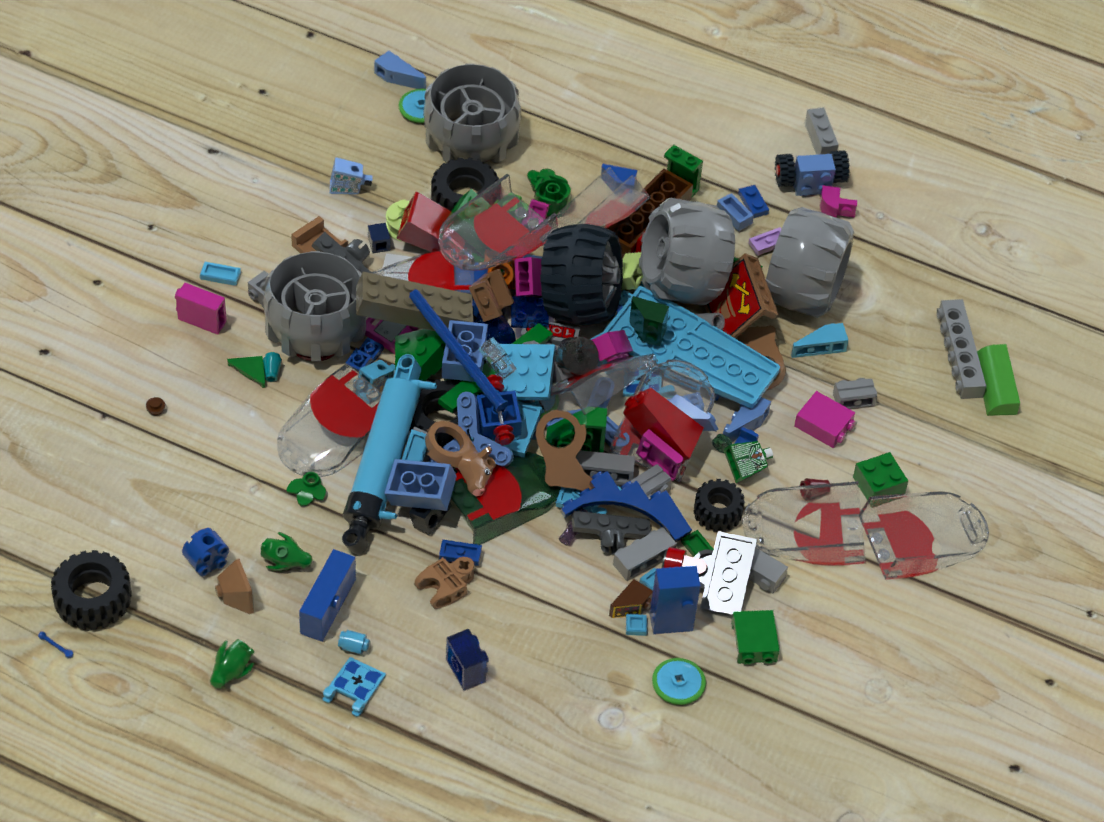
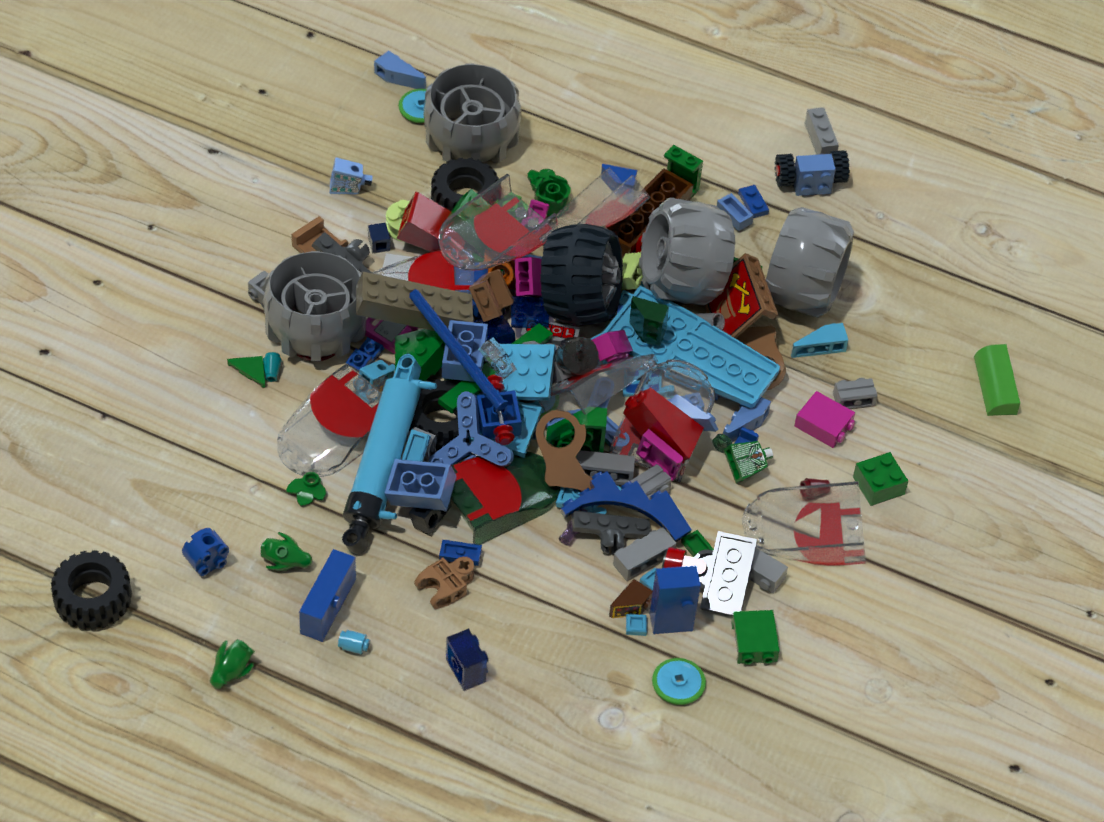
blue hinge [38,632,73,659] -> none
reddish brown plate [146,397,165,416] -> none
dark pink brick [175,283,227,335] -> none
medium azure tile [200,262,241,286] -> none
medium nougat slope [215,559,254,614] -> none
medium azure flag [323,657,386,717] -> none
medium nougat animal [425,421,496,496] -> none
black tyre [693,479,745,532] -> none
lavender plate [748,227,781,256] -> none
dark pink brick [820,185,857,218] -> none
clear windscreen [859,491,989,580] -> none
light grey brick [937,299,986,399] -> none

